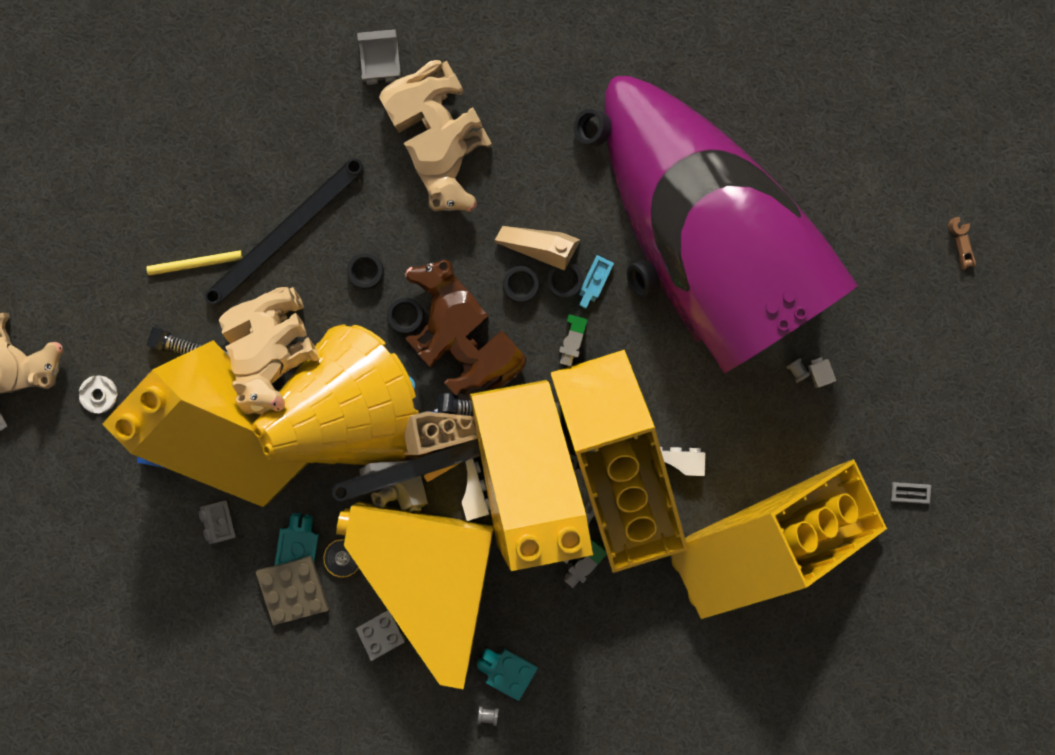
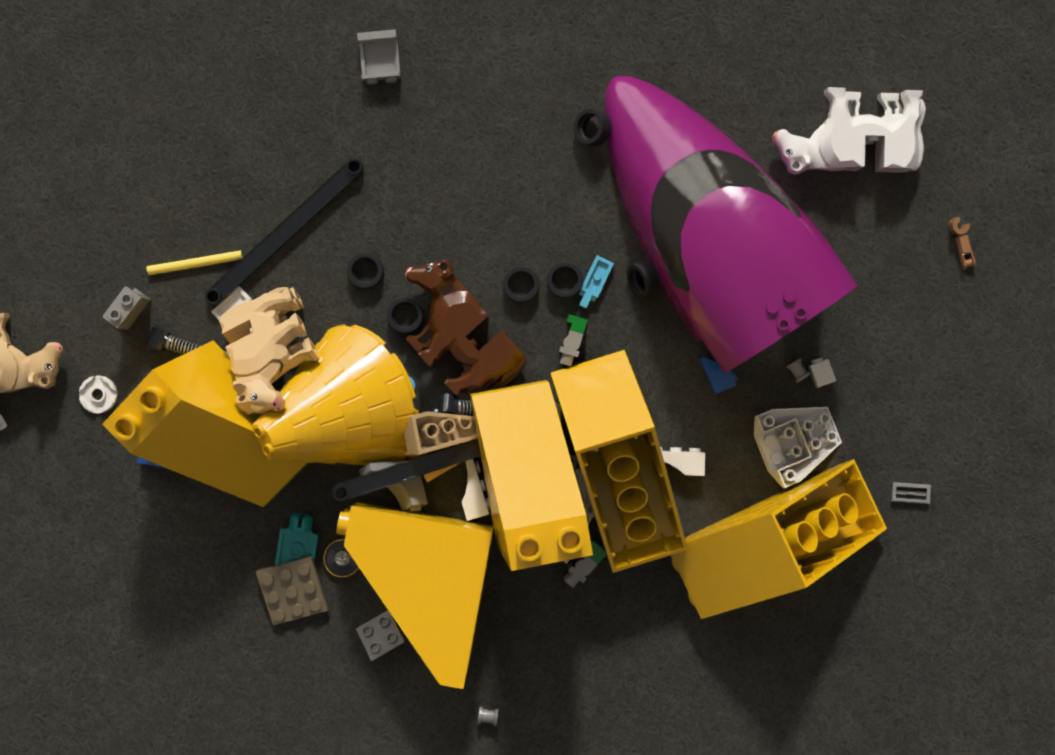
light grey bracket [199,500,235,544] -> none
light grey bush [371,485,397,508] -> none
tan animal [379,60,492,212] -> none
teal plate [476,648,538,701] -> none
tan wedge [495,226,580,270] -> none
none -> light grey panel [103,286,151,330]
none -> white tile [212,286,252,320]
none -> blue slope [699,357,738,394]
none -> white wedge [754,407,842,488]
none -> white animal [773,87,926,175]

